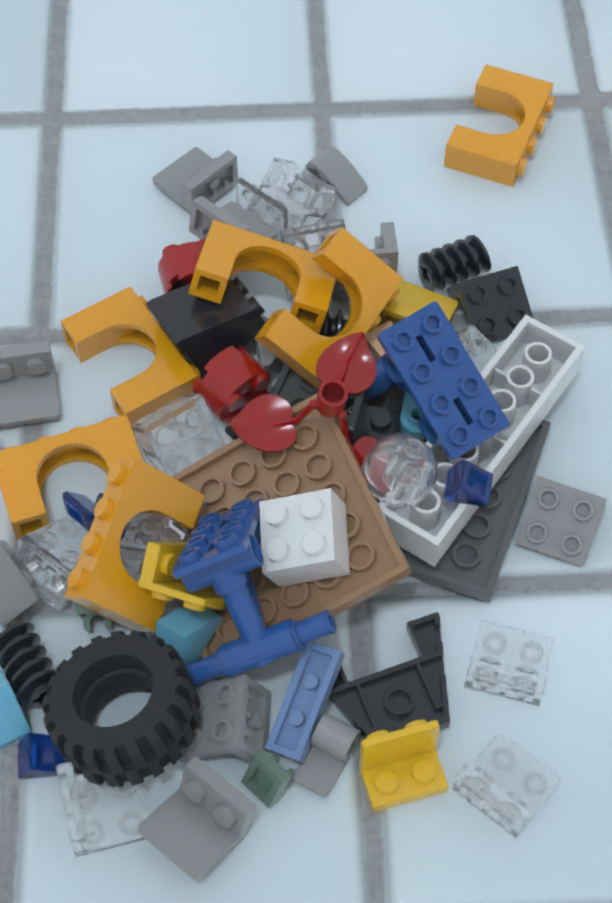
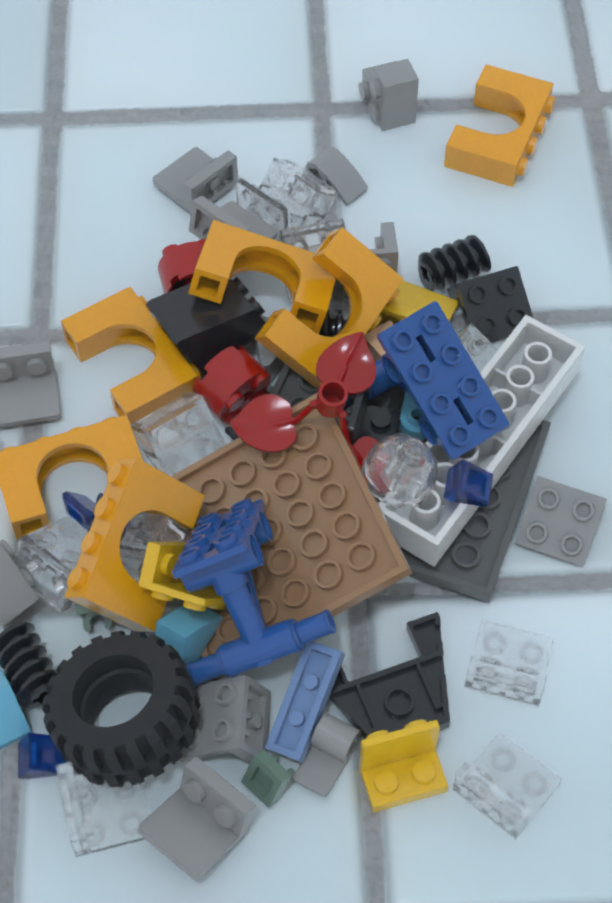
white brick [259,488,350,587] -> none
none -> light grey brick [359,59,419,131]

